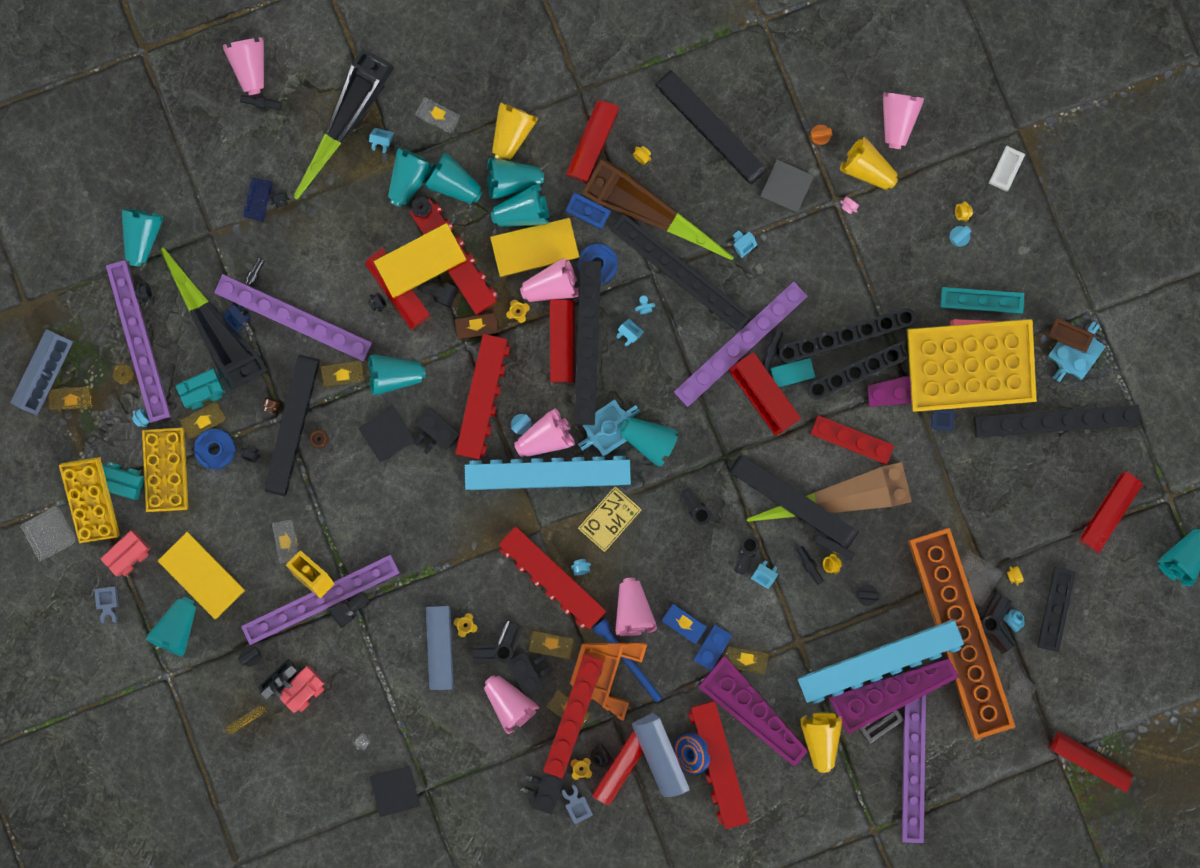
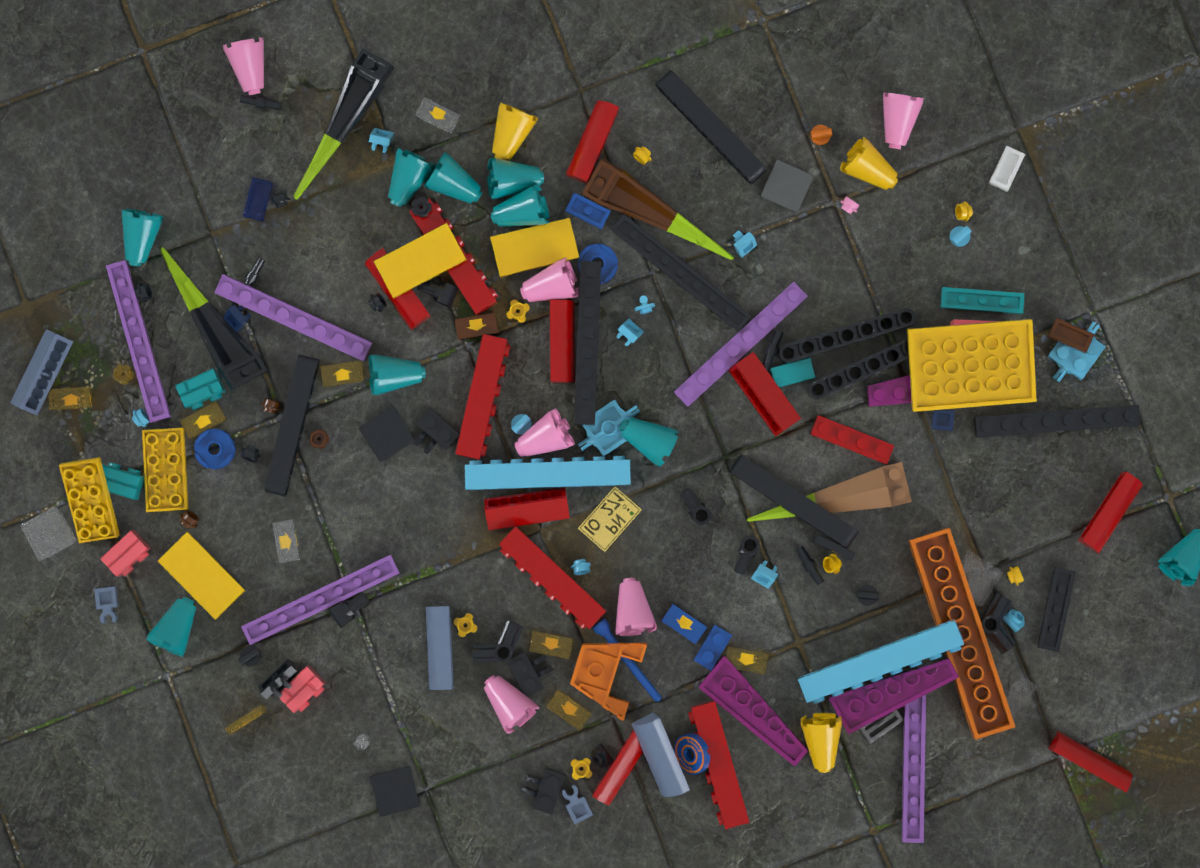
yellow brick [286,550,334,598] -> none
red brick [543,651,606,779] -> none
none -> reddish brown plate [180,510,200,529]
none -> red brick [484,487,570,530]

